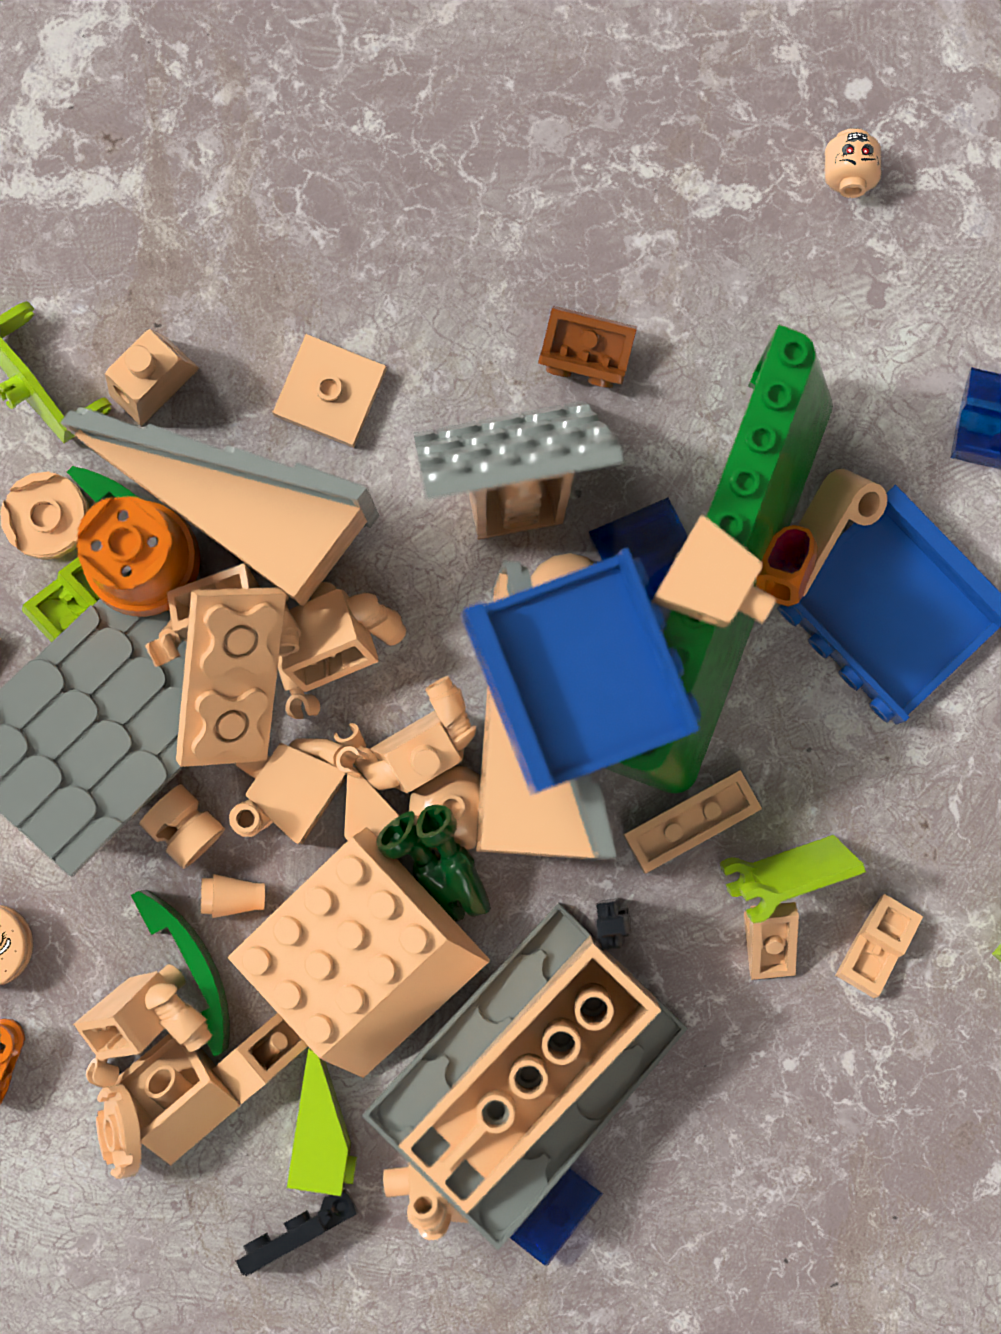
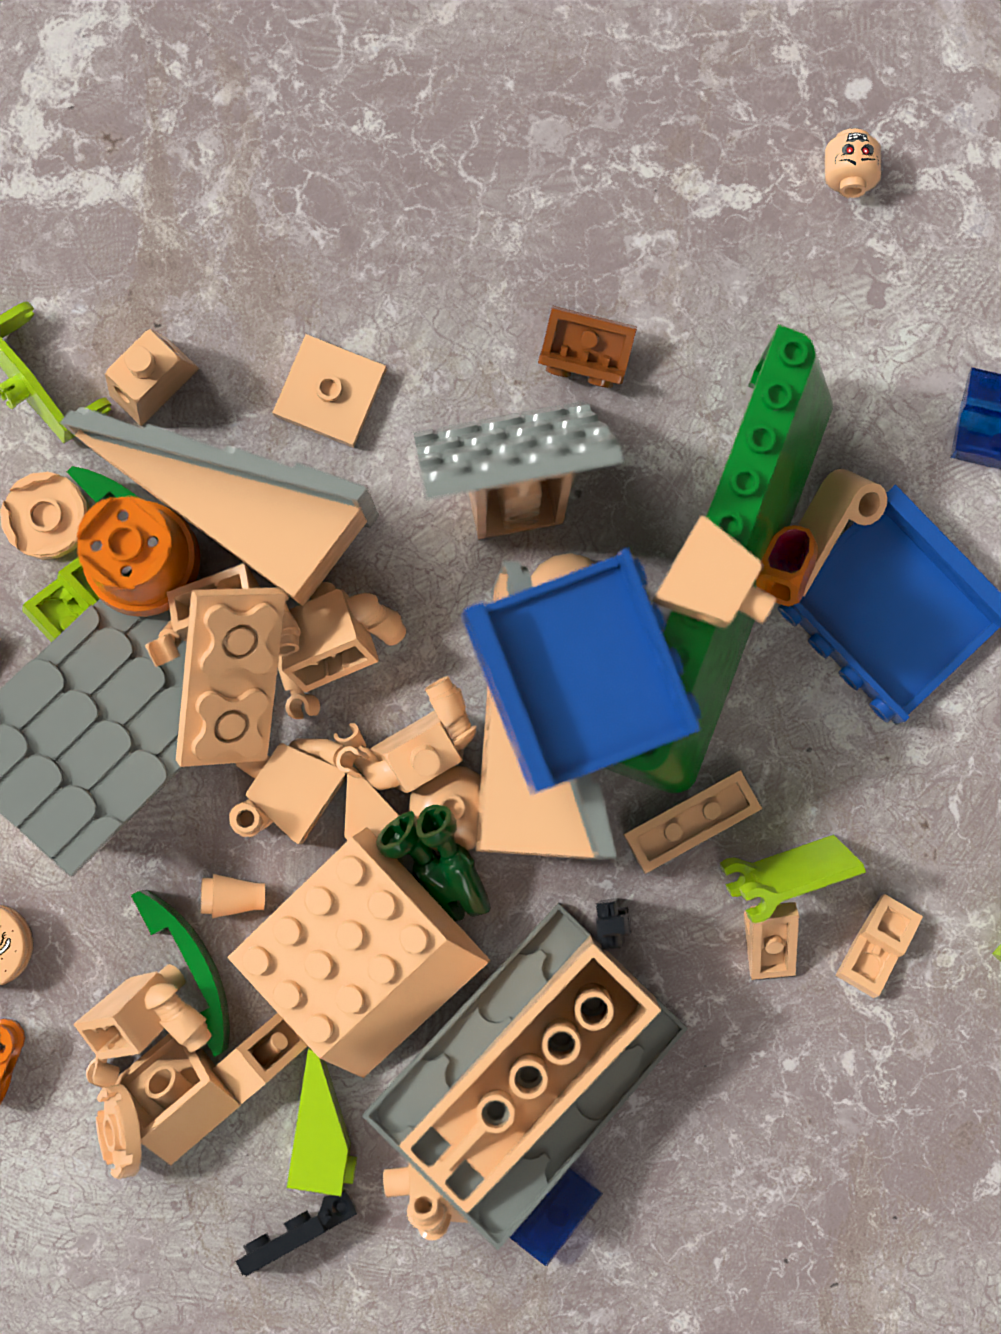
light nougat wheel [139,784,225,869] -> none
clear blue slope [589,497,688,604] -> none

